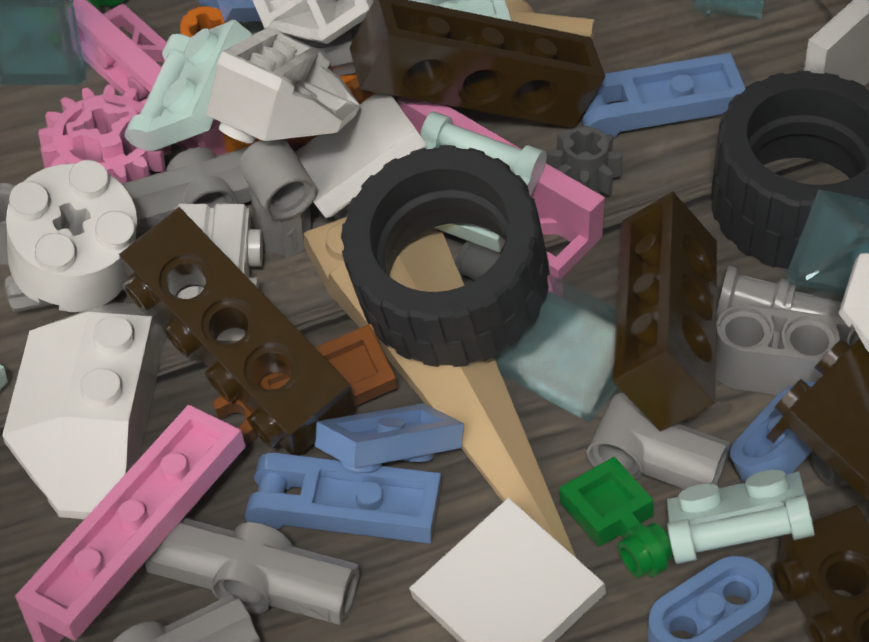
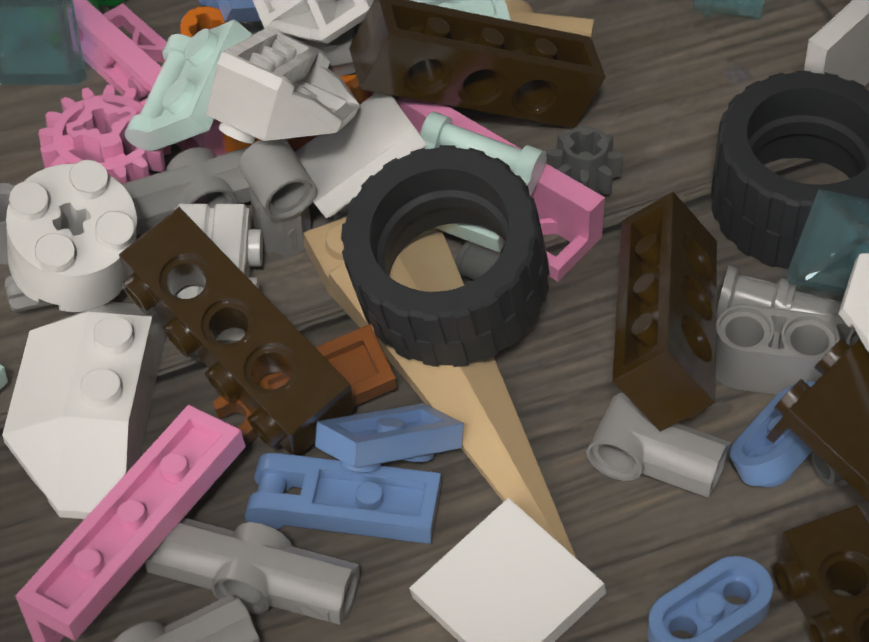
clear light blue slope [494,275,618,423] -> none
green plate [559,456,674,578] -> none
medium blue plate [582,53,745,138] -> none
light aqua plate [667,470,815,564] -> none

